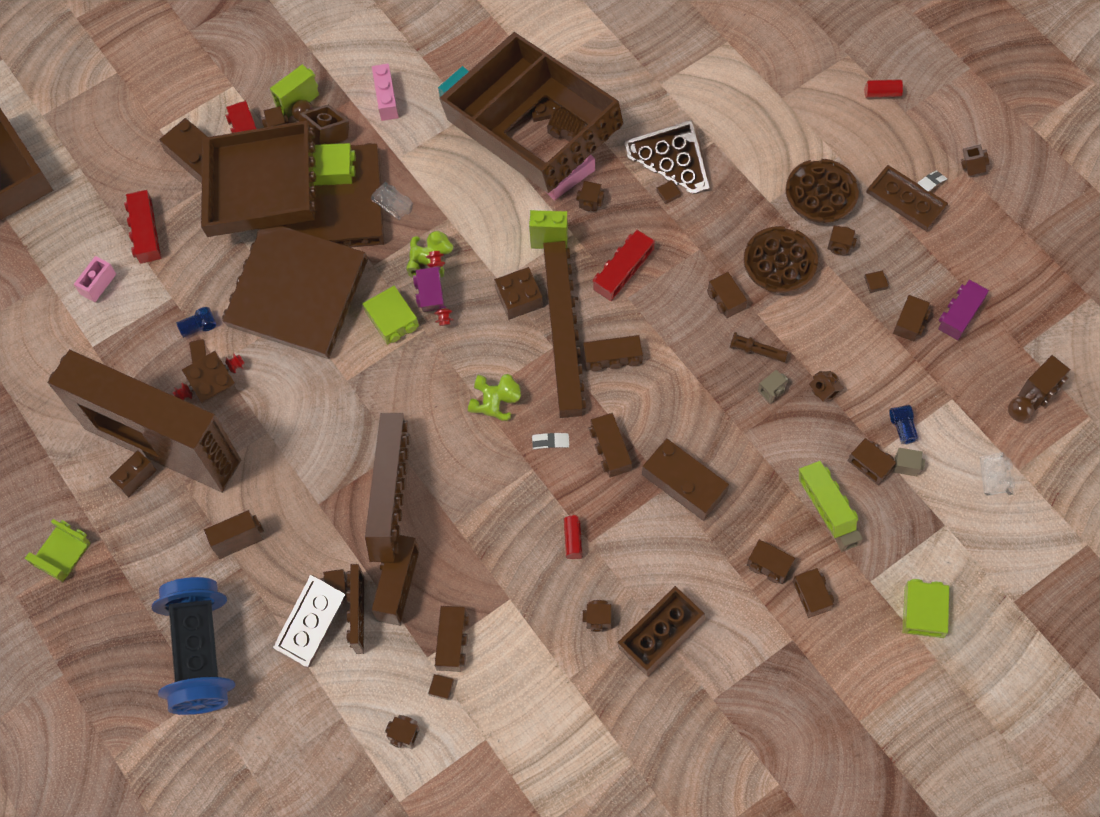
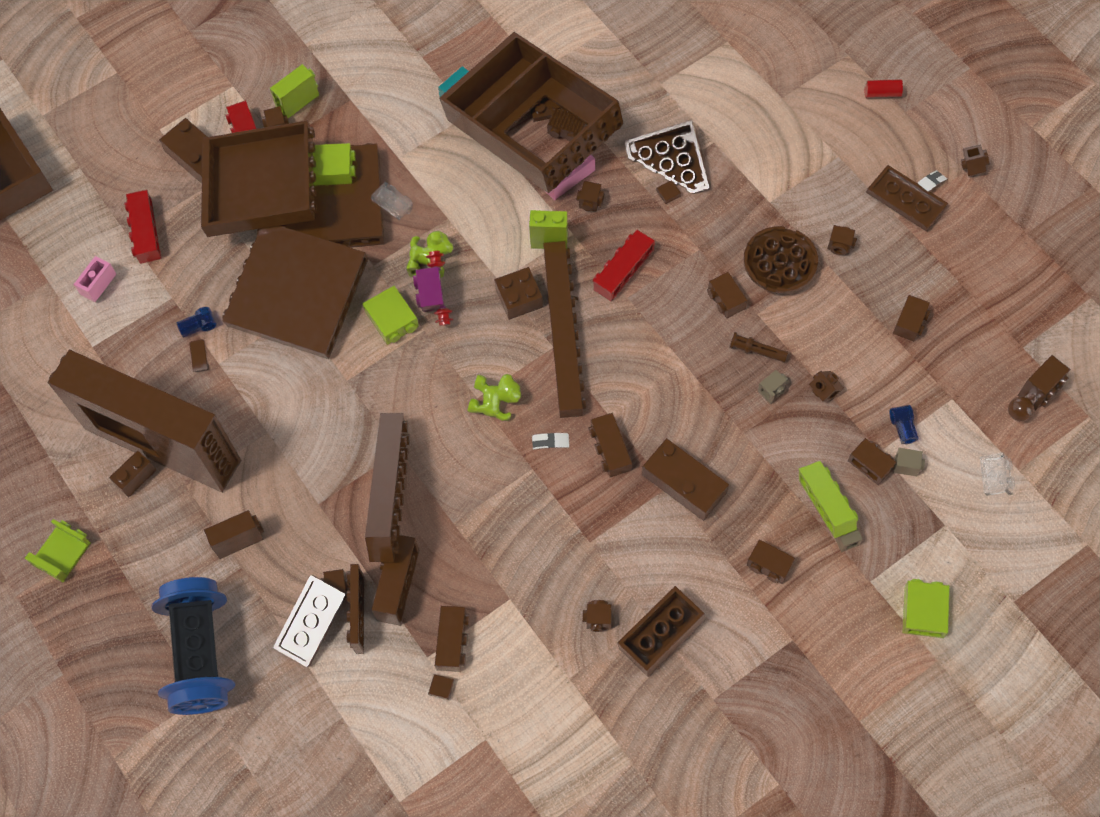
reddish brown brick [172,351,245,404] -> none
reddish brown brick [292,100,349,145] -> none
bright pink brick [372,63,398,121] -> none
reddish brown brick [385,715,420,749] -> none
red brick [563,515,583,559] -> none
reddish brown brick [583,335,643,371] -> none
reddish brown brick [786,159,859,223] -> none
reddish brown brick [792,568,834,618] -> none
reddish brown tile [864,270,889,293] -> none
magenta brick [938,279,989,340] -> none

